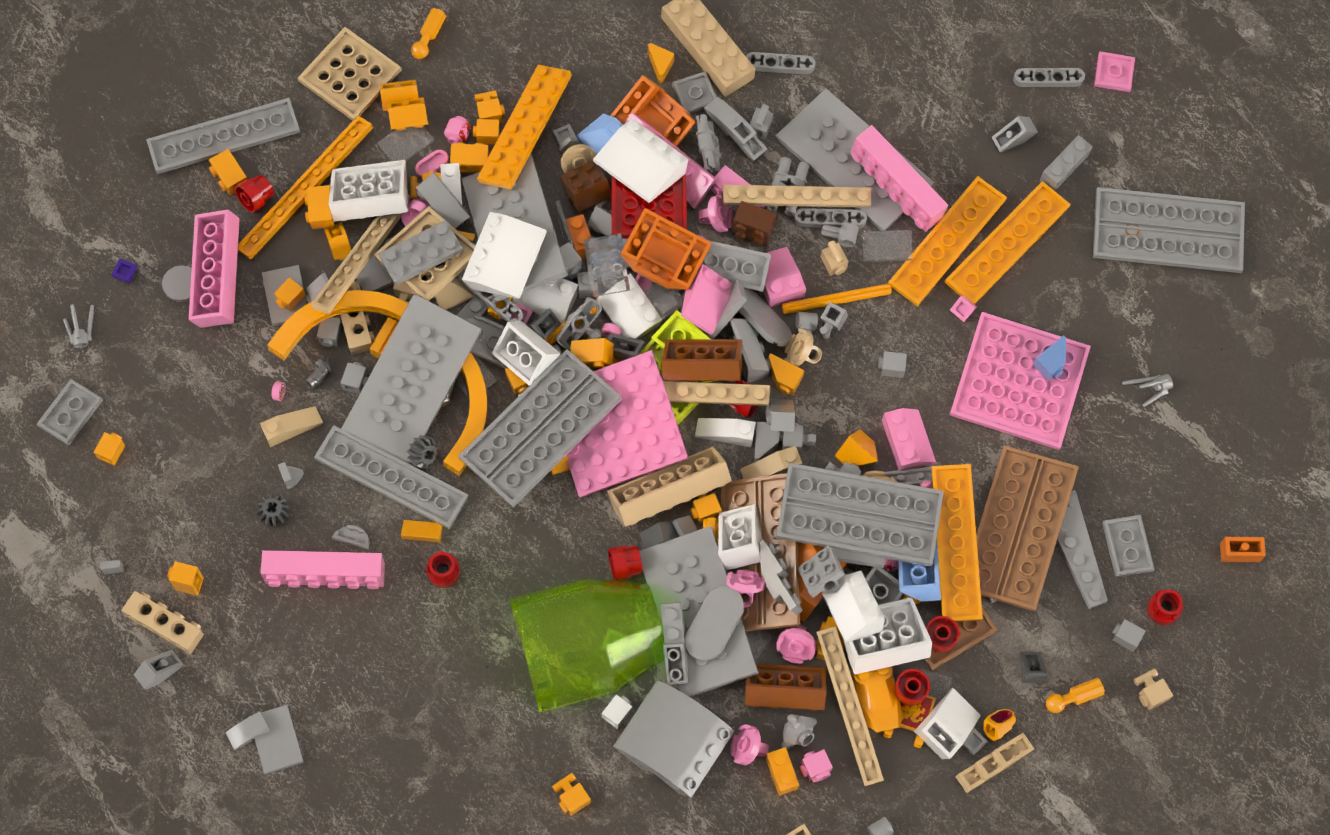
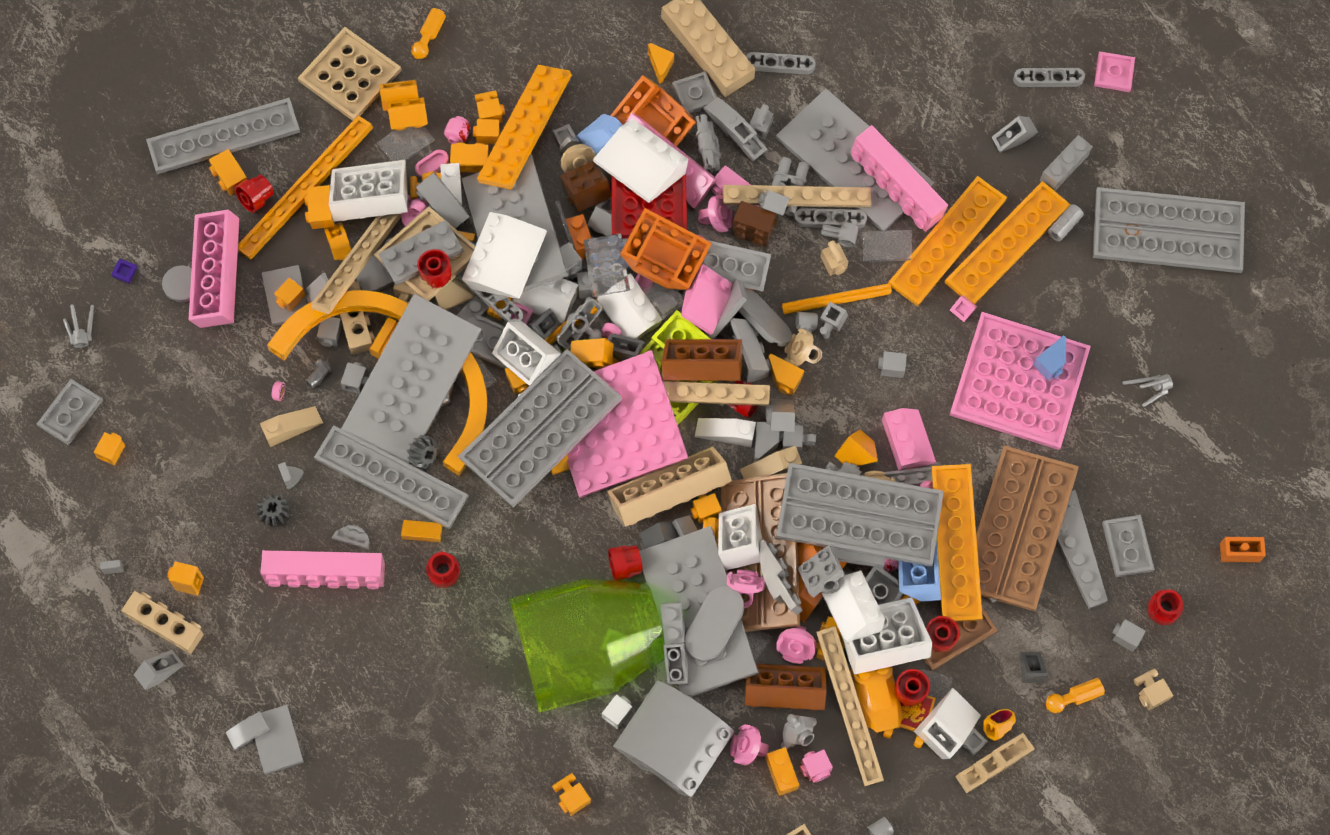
bright pink slope [763,247,806,308] -> none
none -> red piece [417,249,452,289]
none -> light grey brick [758,189,789,215]
none -> light grey axle [1047,204,1084,242]

